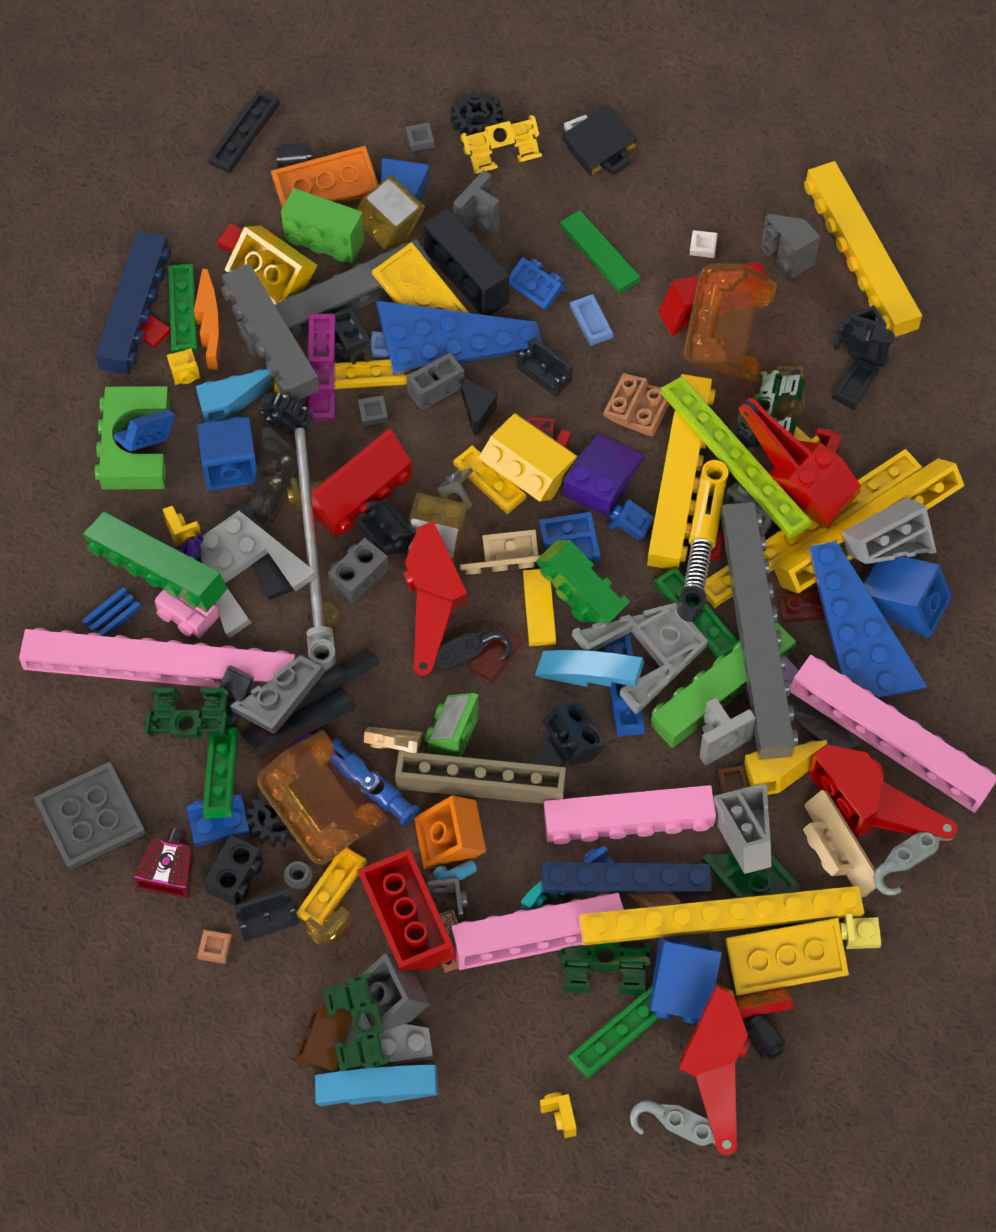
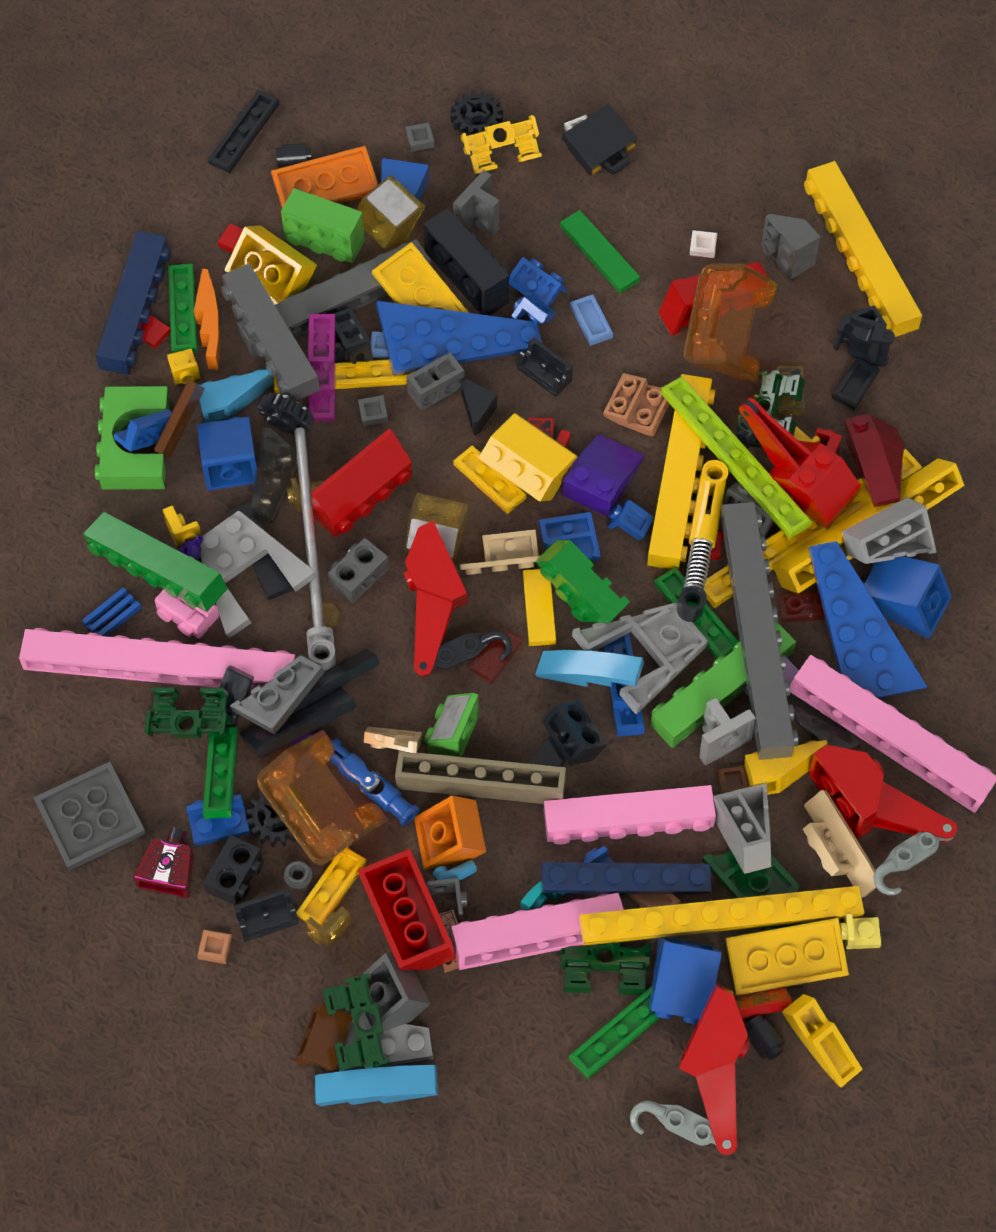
black hinge [356,498,416,555] -> none
dark grey bracket [437,468,473,514] -> none
yellow bracket [540,1092,576,1138] -> none
none -> reddish brown tile [154,380,205,458]
none -> blue bracket [511,294,556,323]
none -> yellow slope [782,994,863,1087]
none -> dark red wedge [844,414,904,507]

